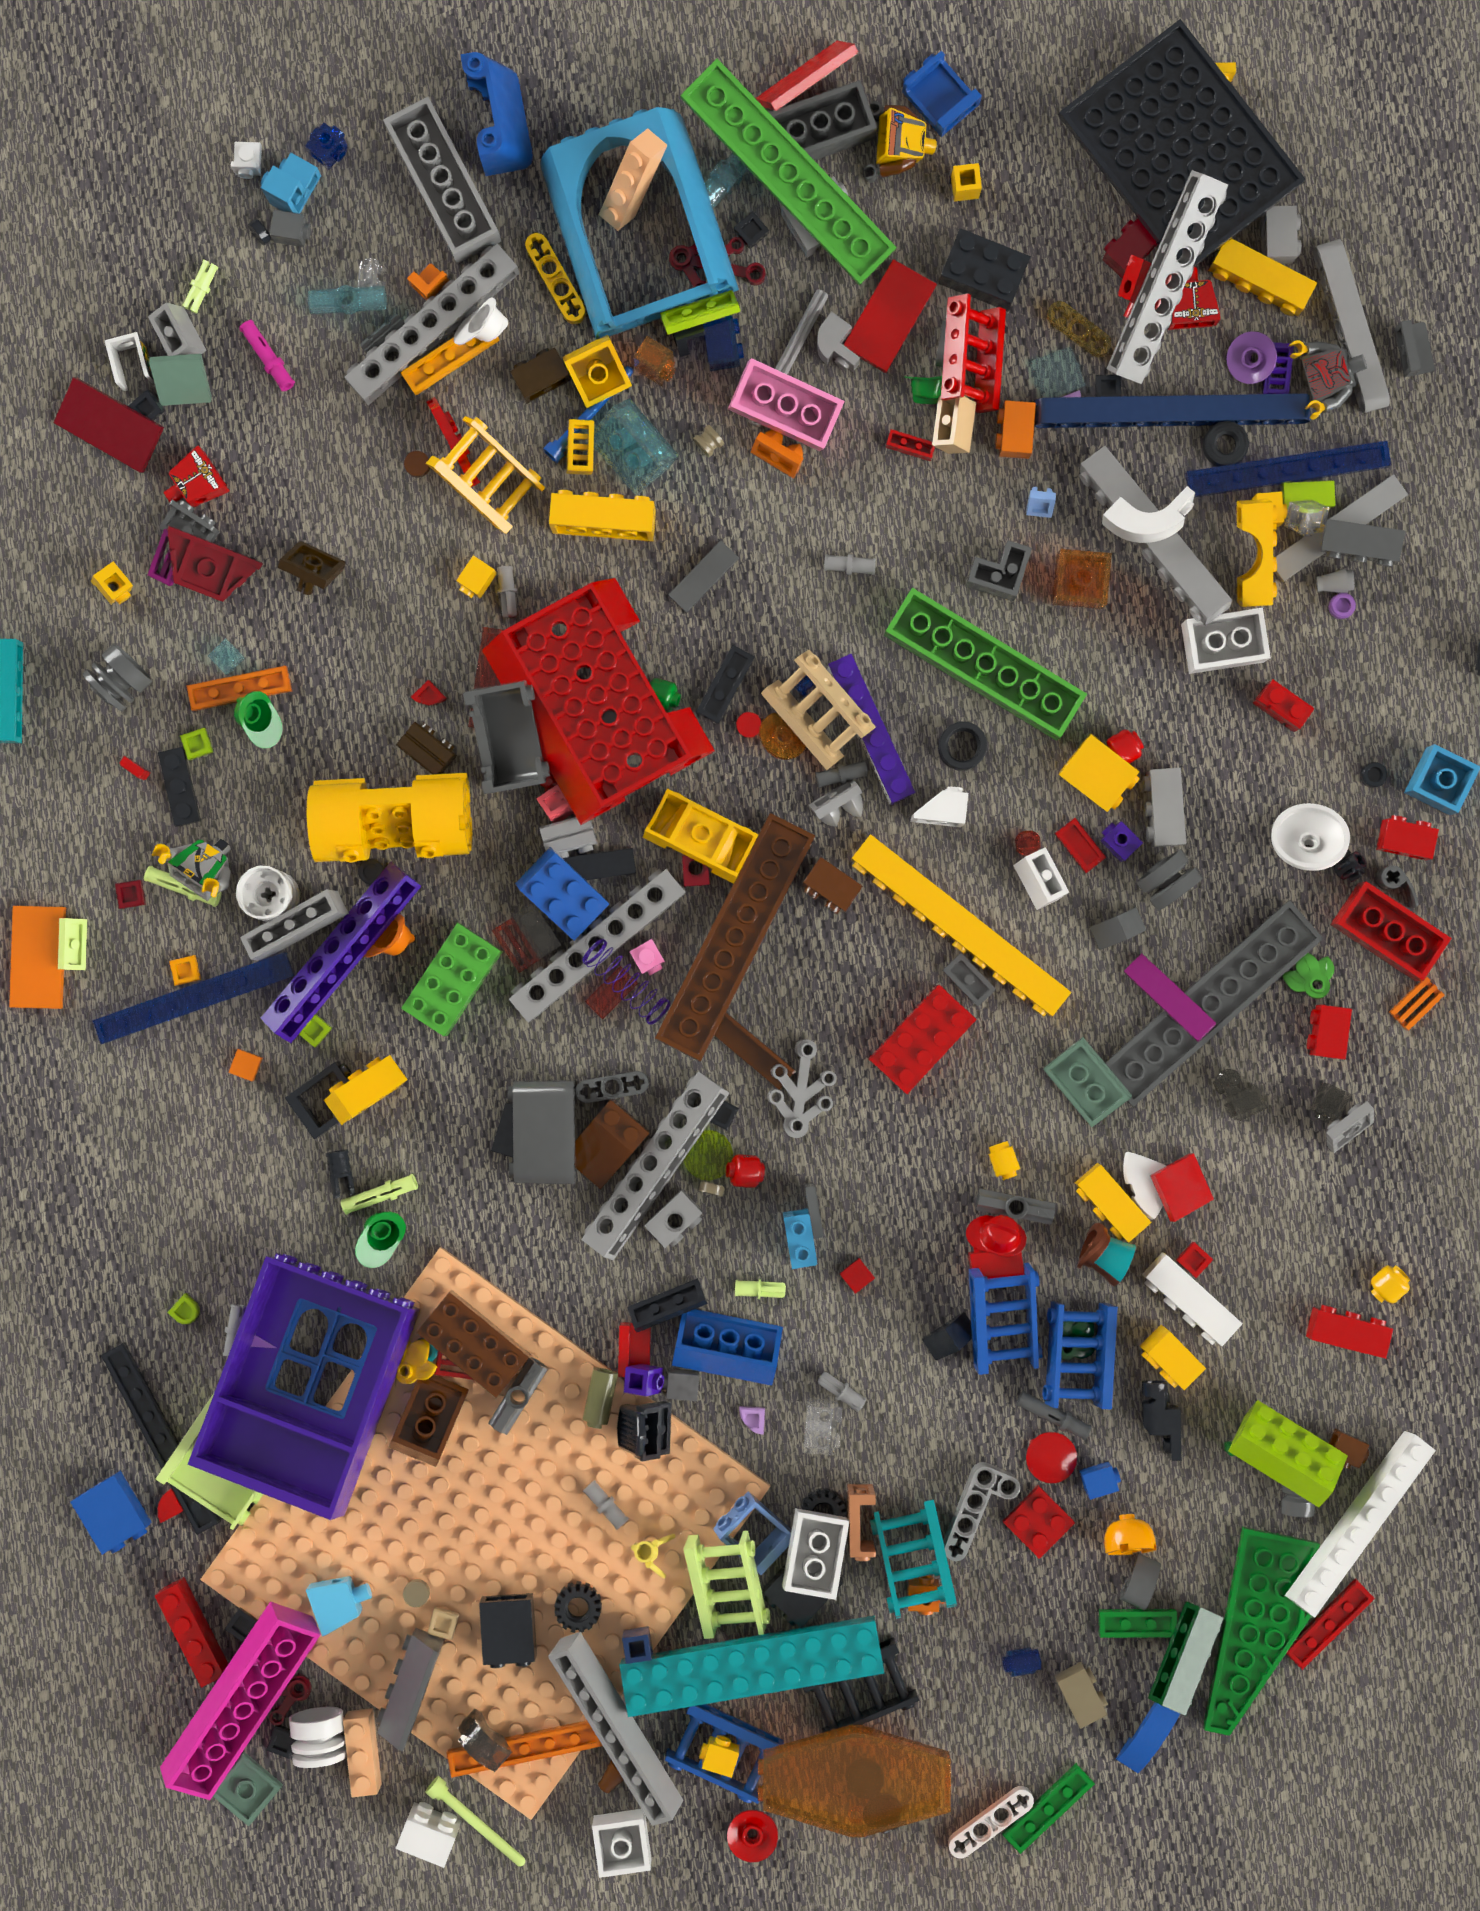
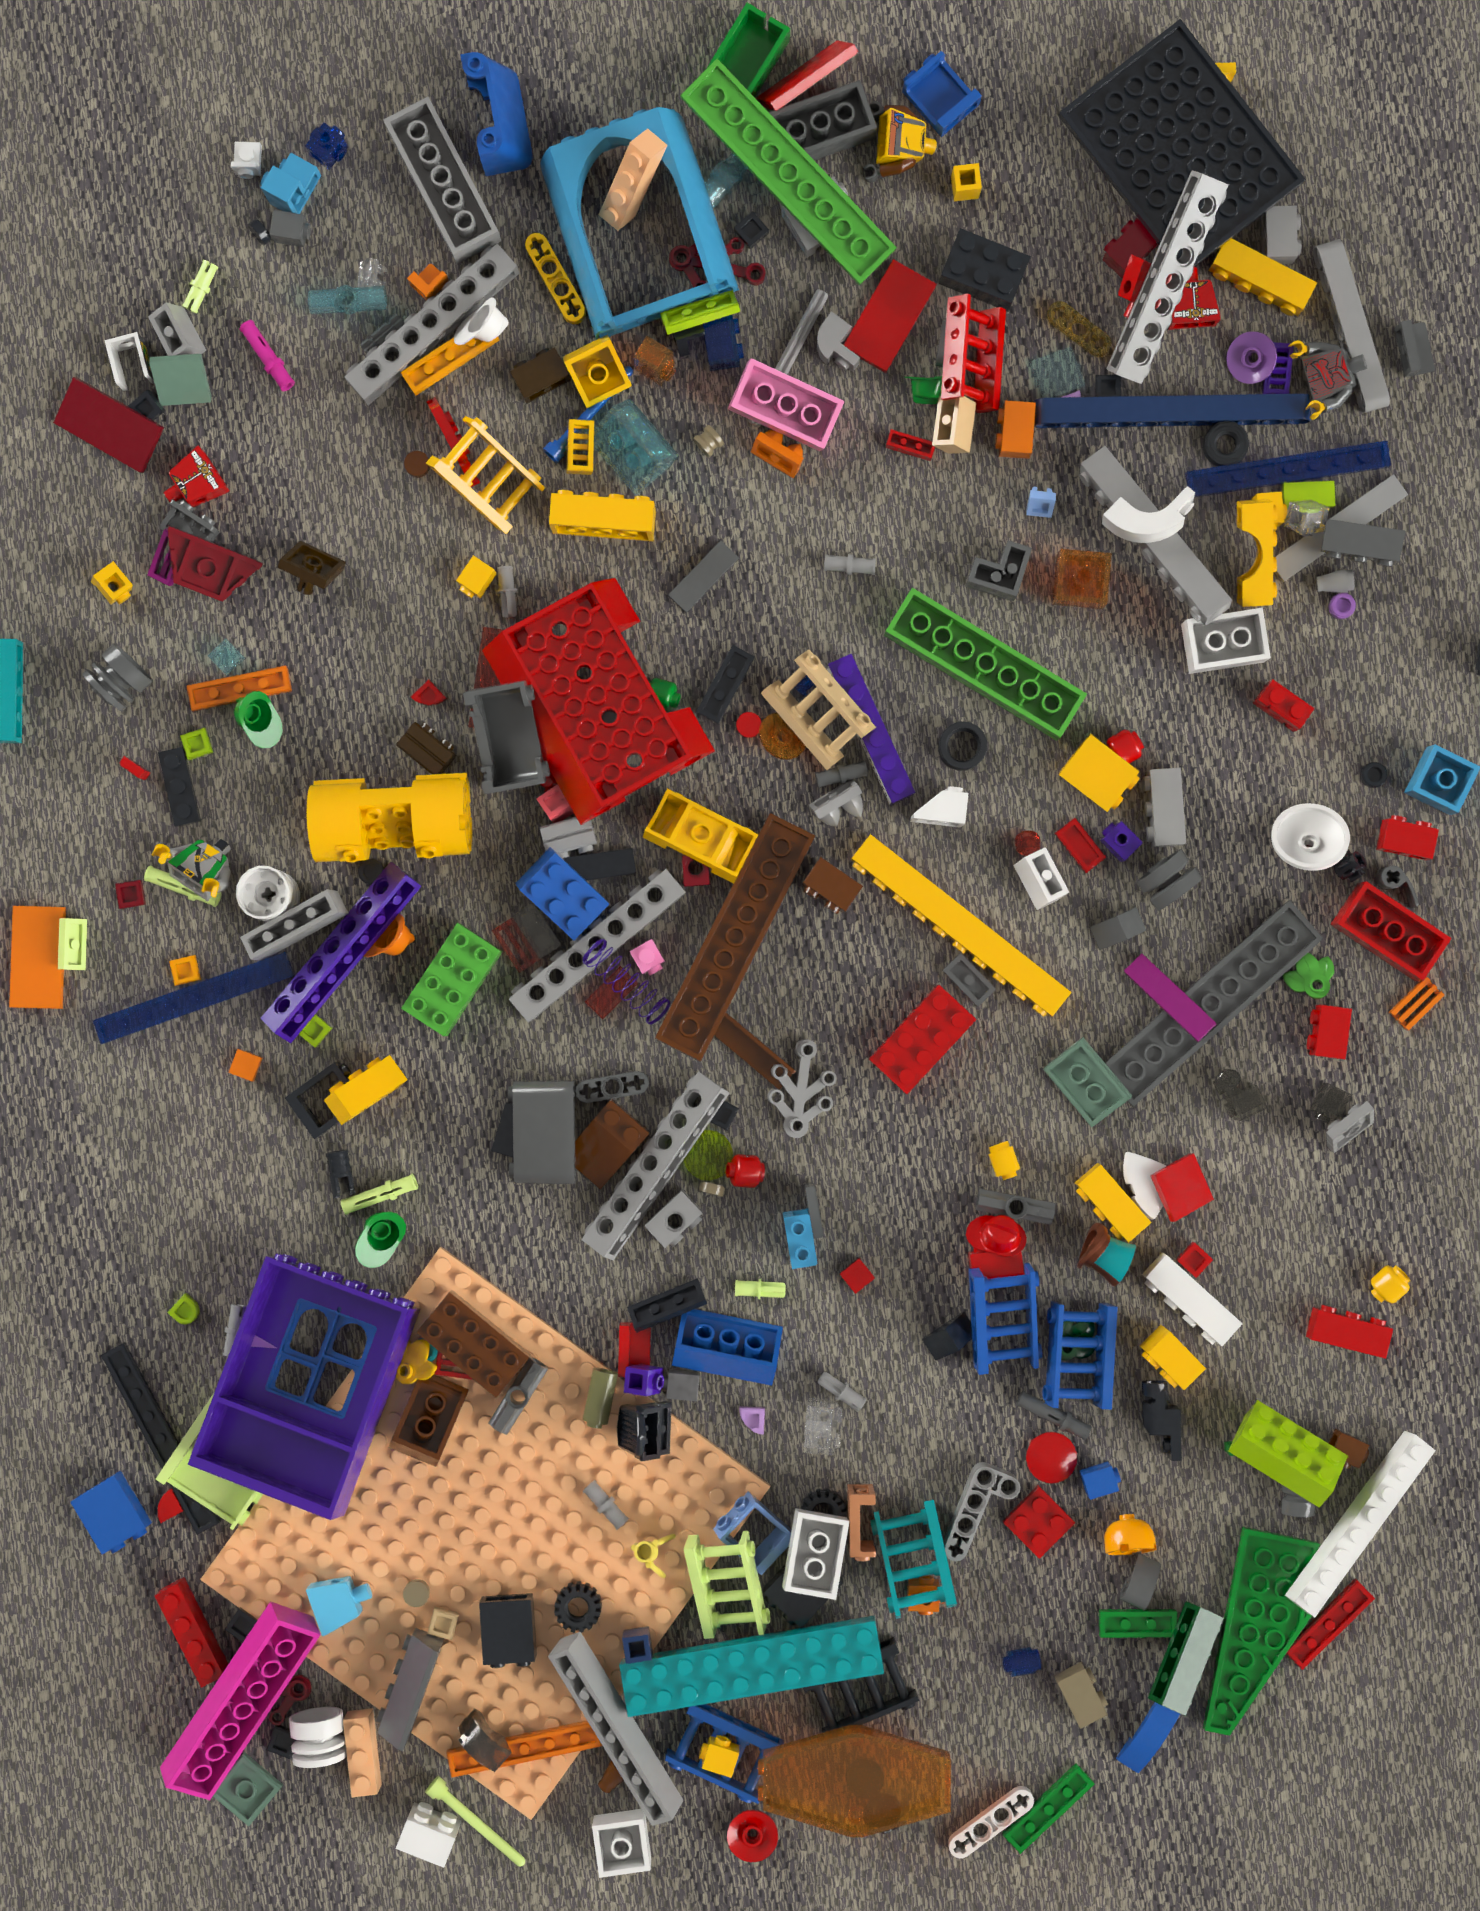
none -> green piece [706,2,790,98]

